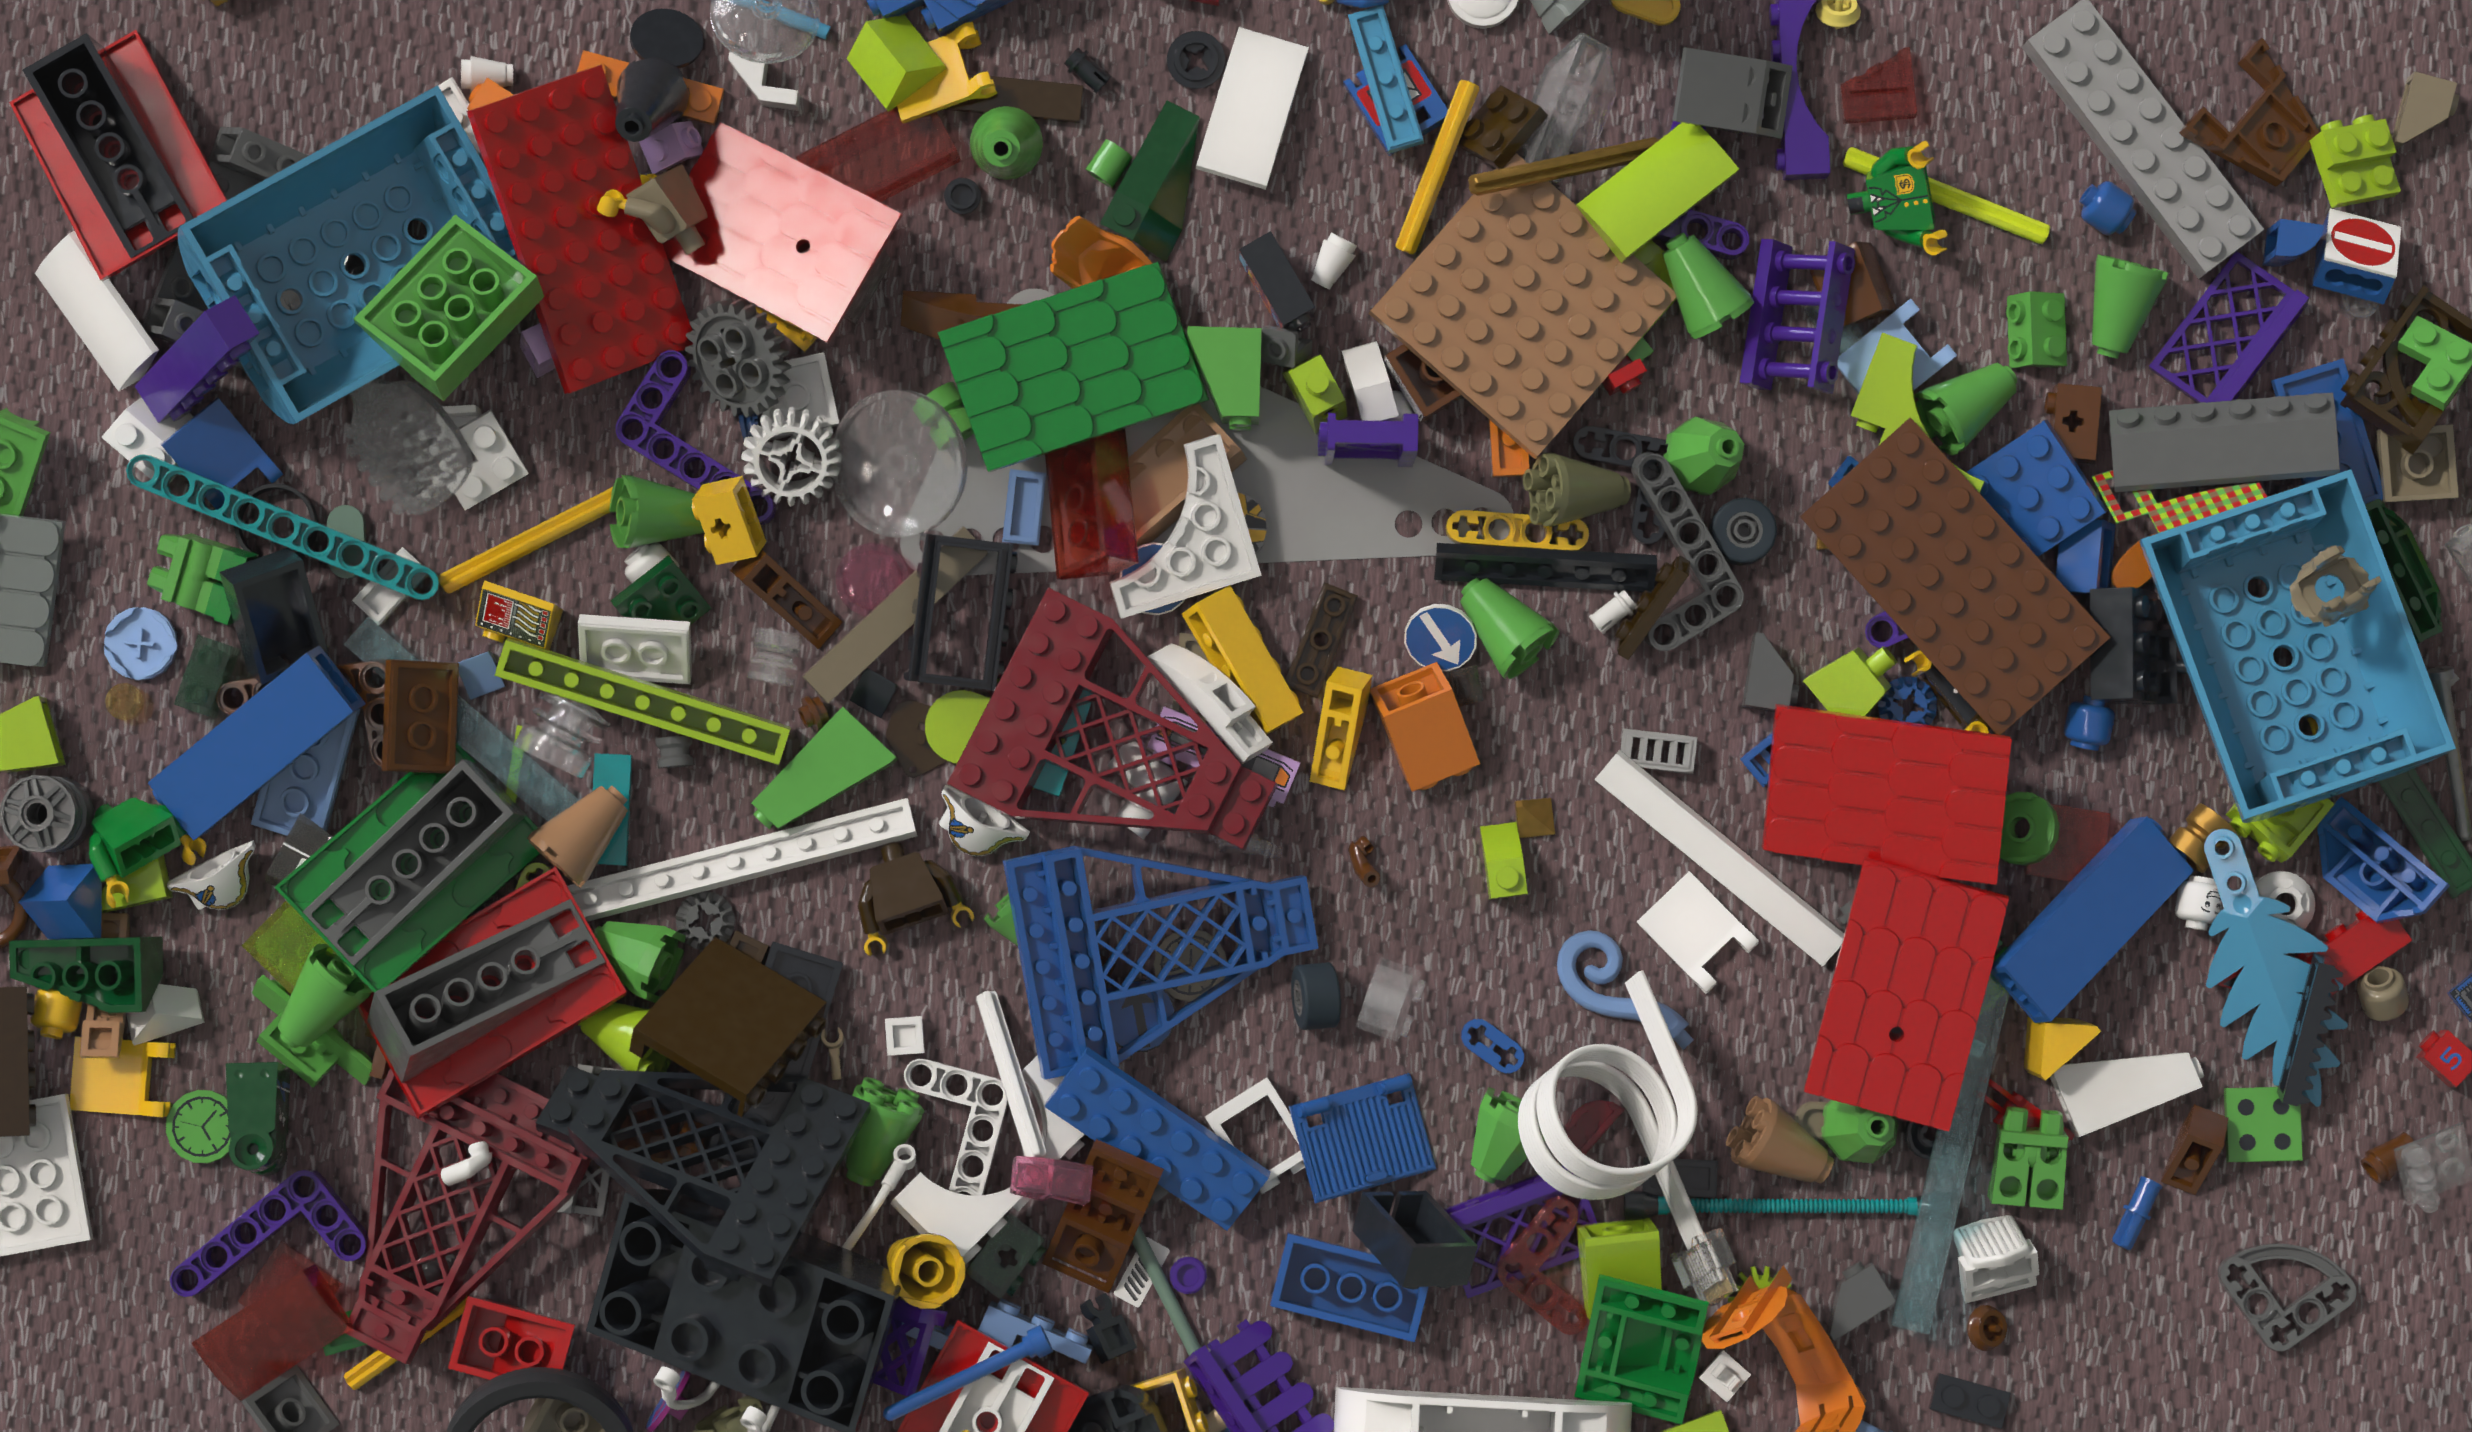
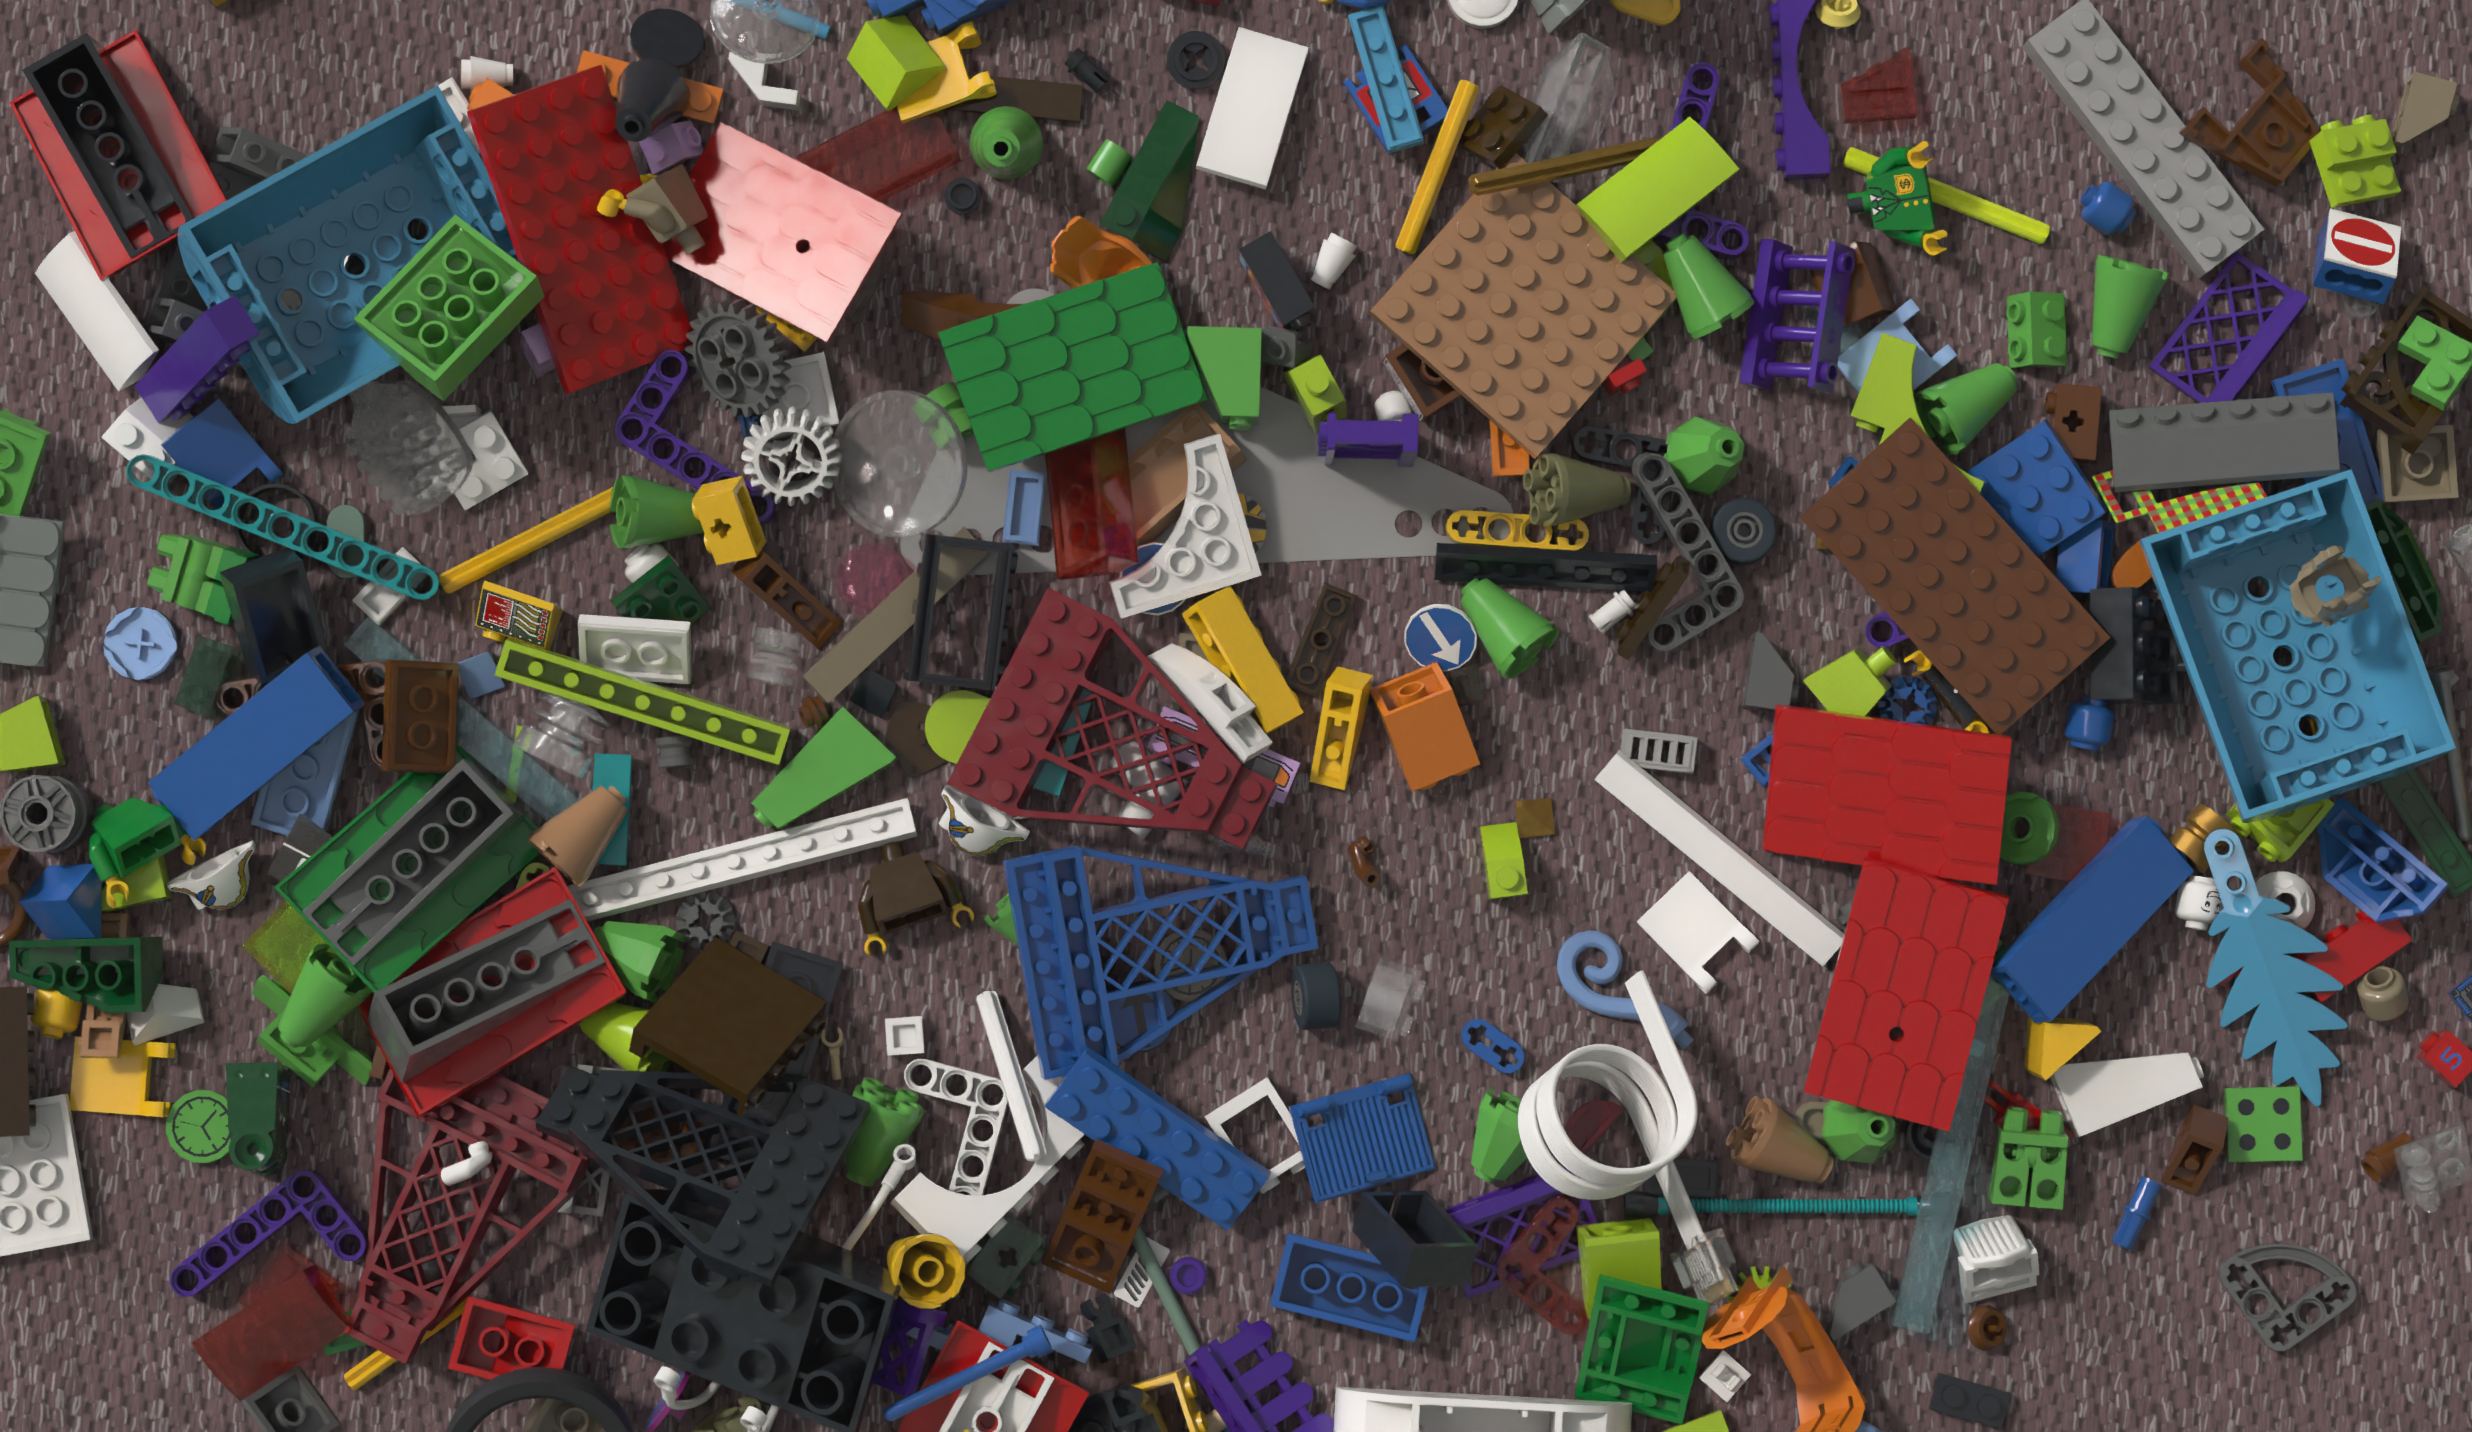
clear yellow tile [105,683,144,720] -> none
clear pink slope [1010,1156,1093,1205] -> none
white slope [1341,341,1399,421] -> none
dark grey slope [1672,47,1793,139] -> none
blue brick [2262,219,2325,267] -> none
black gear [2277,953,2343,1106] -> none

